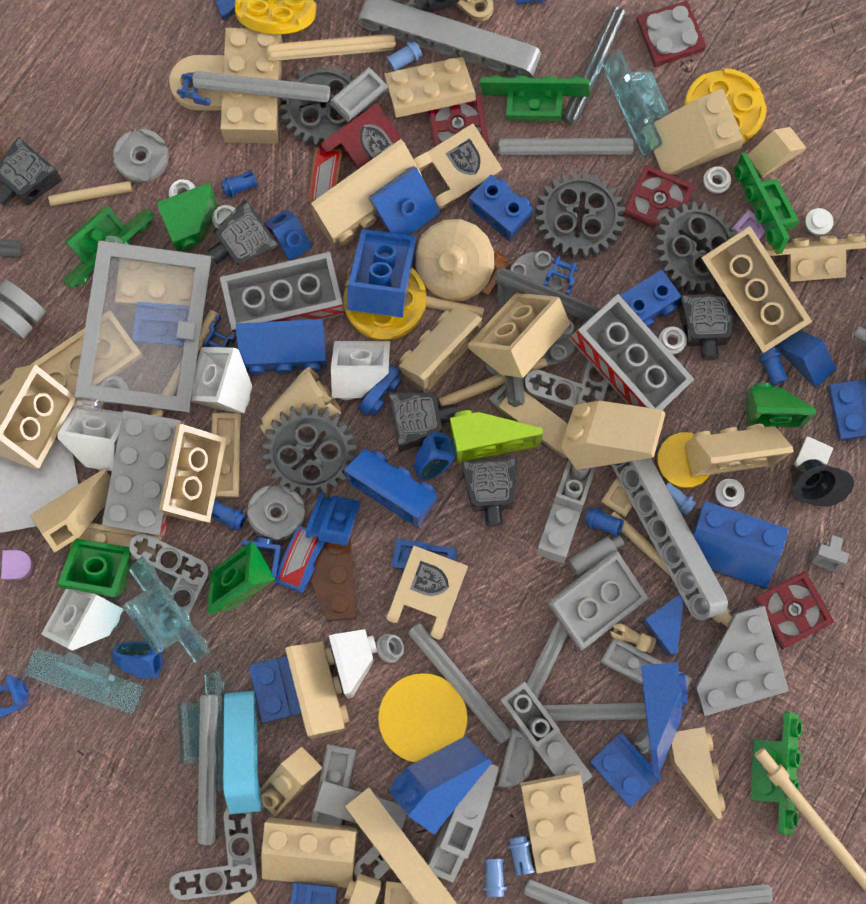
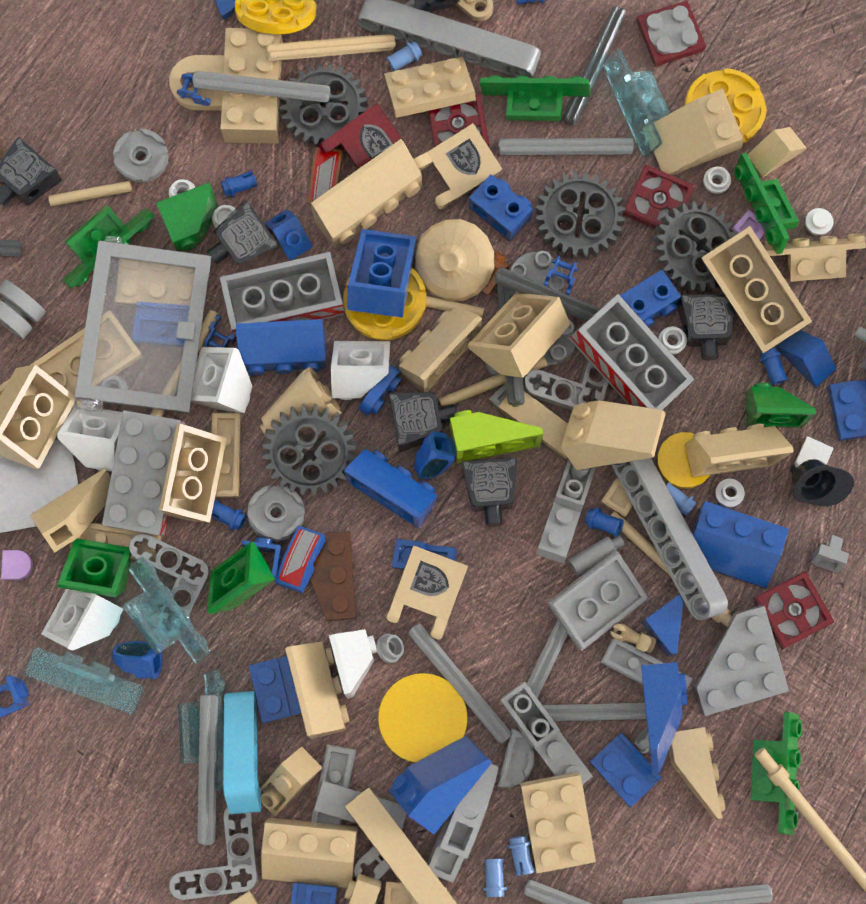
blue plate [305,493,360,546] -> none
light grey tile [330,67,388,123] -> none
blue plate [368,166,441,235] -> none

